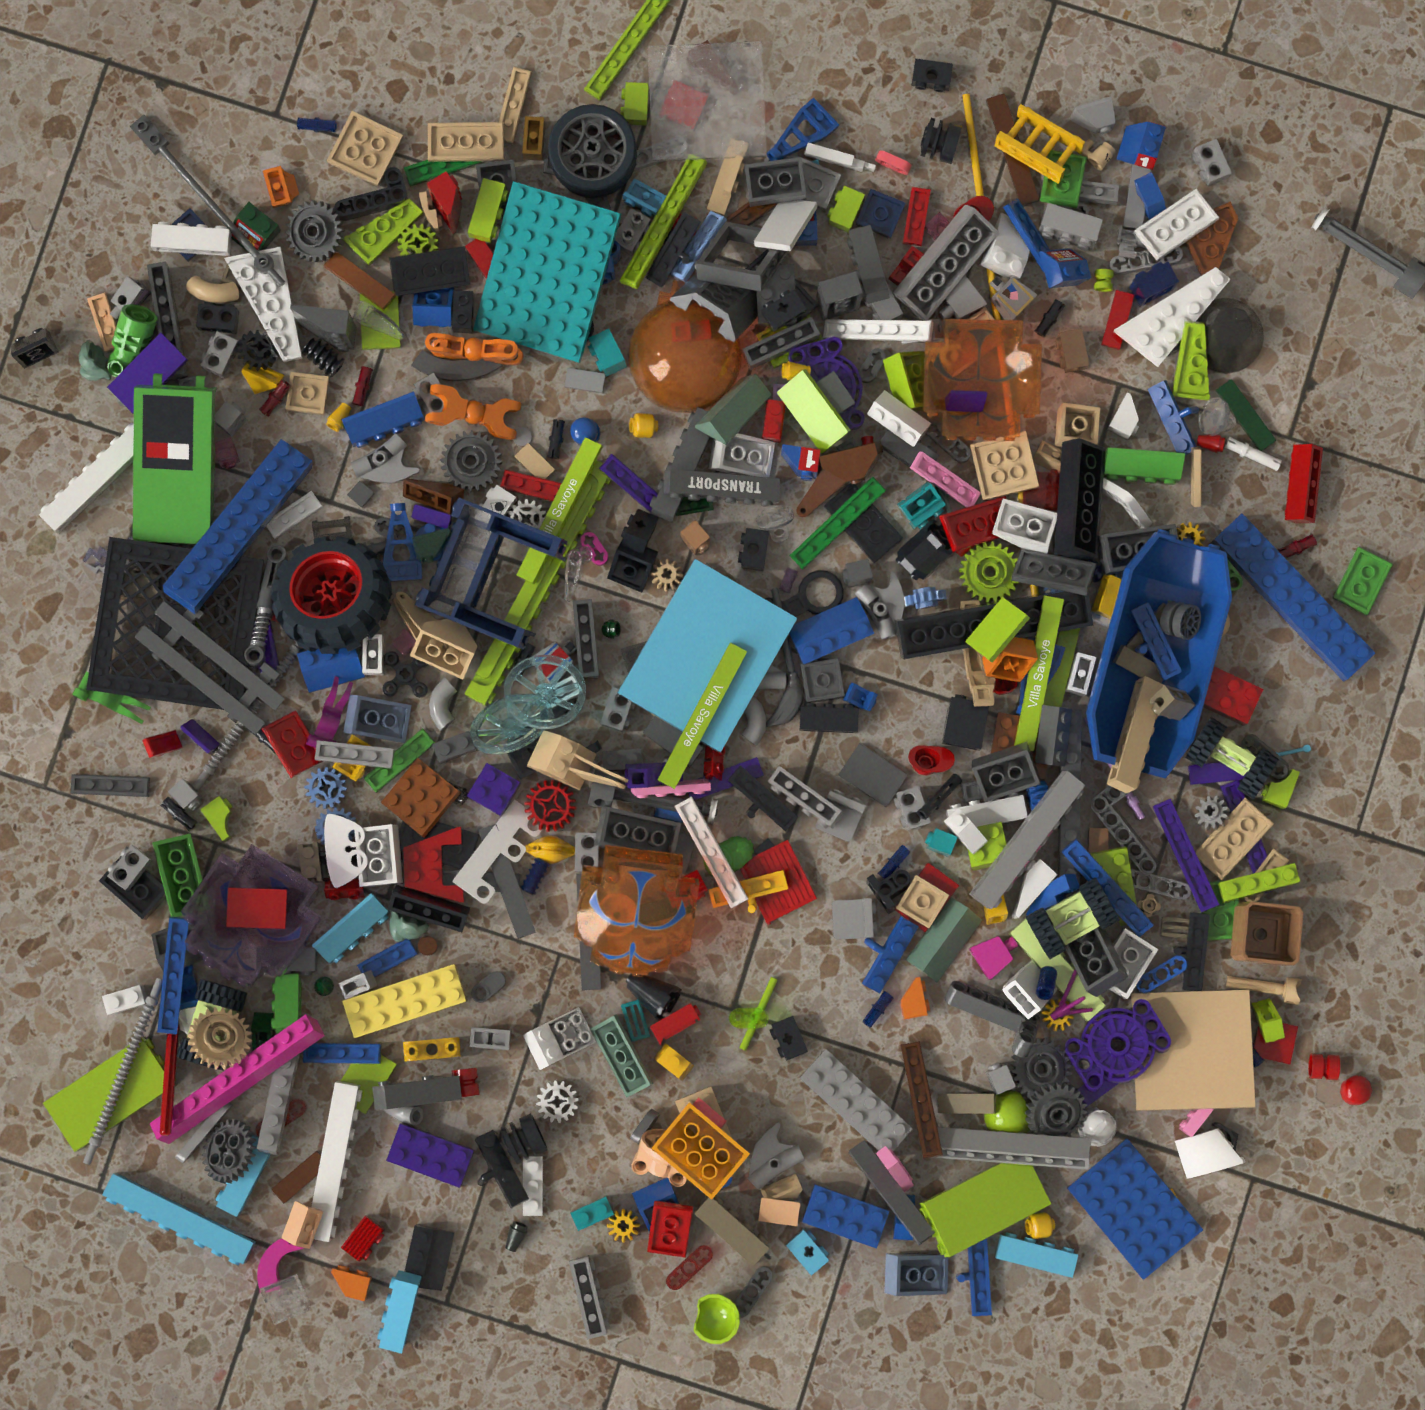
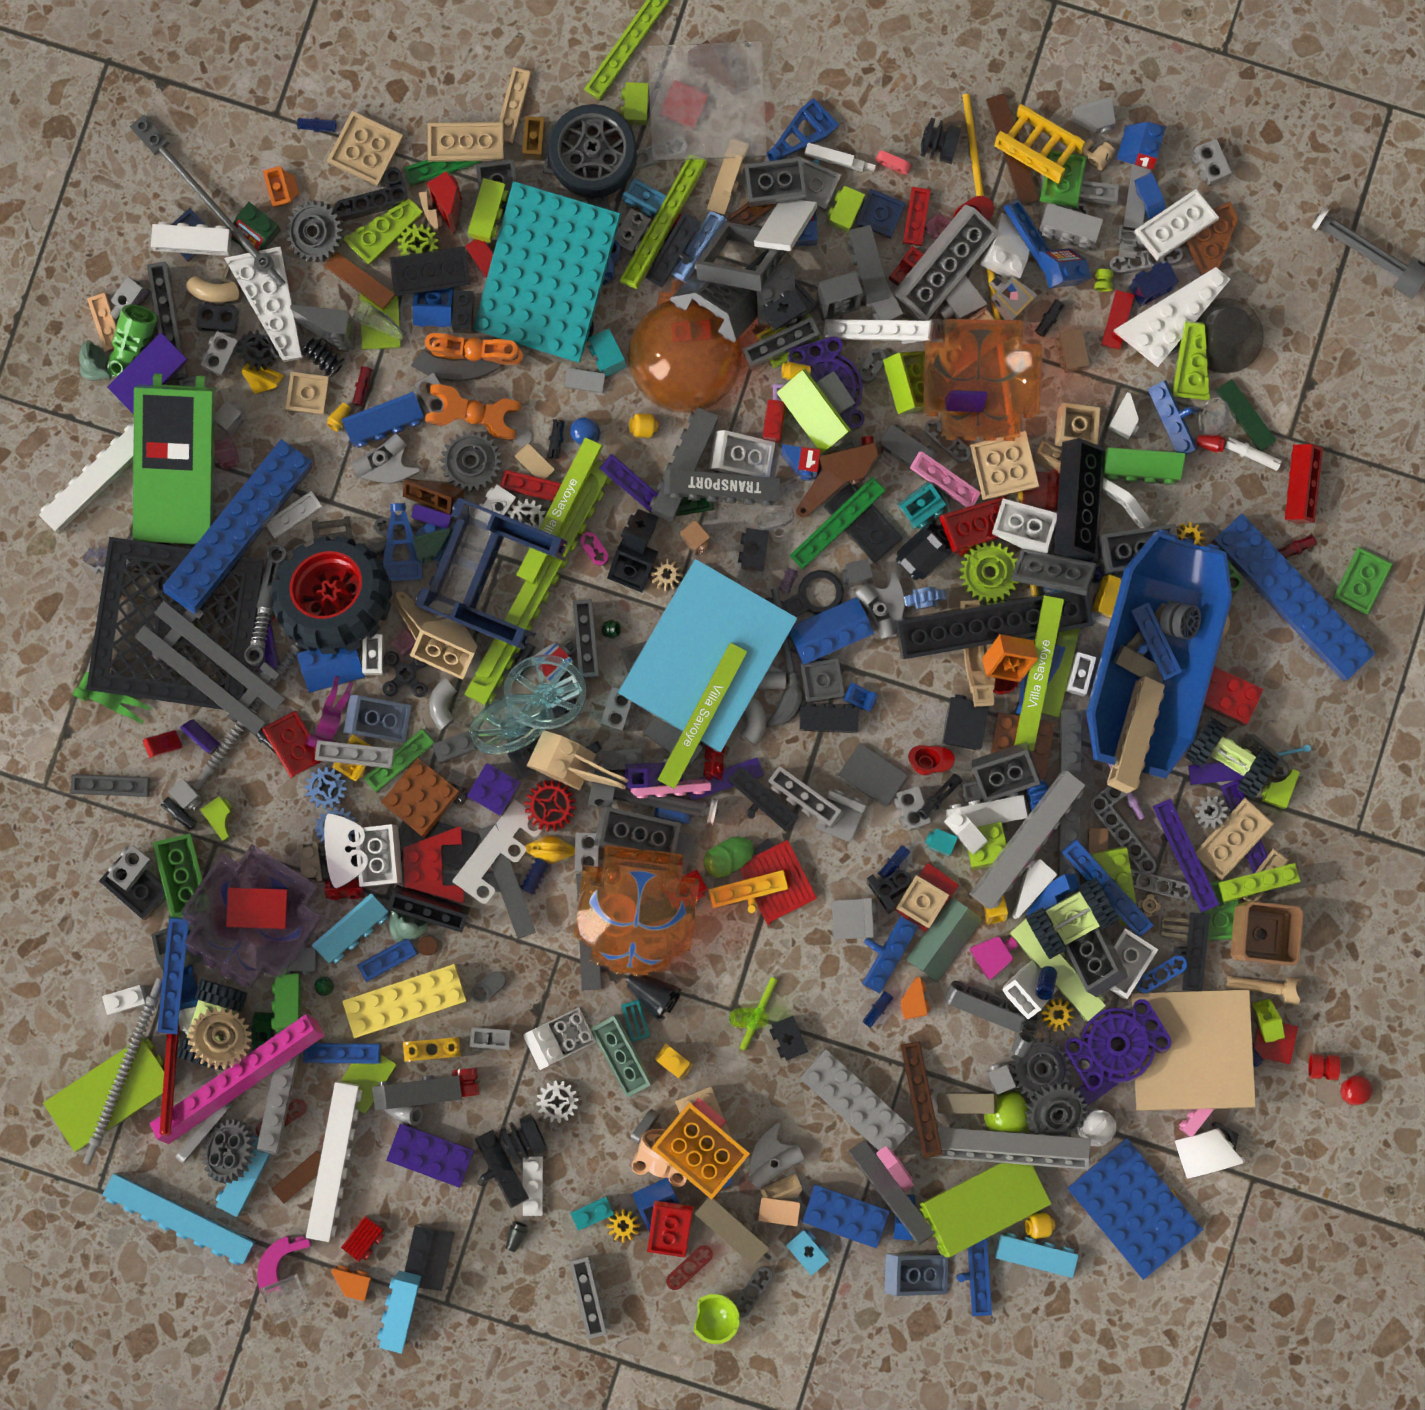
black slope [11,328,59,369] -> none
dark red pin [259,379,292,417] -> none
light nougat panel [282,1201,323,1249] -> none
light grey piece [339,970,377,999] -> none
dark grey tile [347,480,375,508] -> none
clear piece [565,546,592,602] -> none
red window [650,1003,702,1046] -> none
white tile [675,797,749,908] -> none
sand green slope [695,374,772,445] -> none
white brick [867,390,931,447] -> none
black brick [911,58,953,93] -> none
lime tile [965,597,1030,663] -> none
dark grey brick [1035,705,1072,766] -> none
magenta plant [1050,970,1093,1021] -> none
dark tan brick [1149,685,1195,721] -> none
tan tile [1191,447,1202,507] -> none

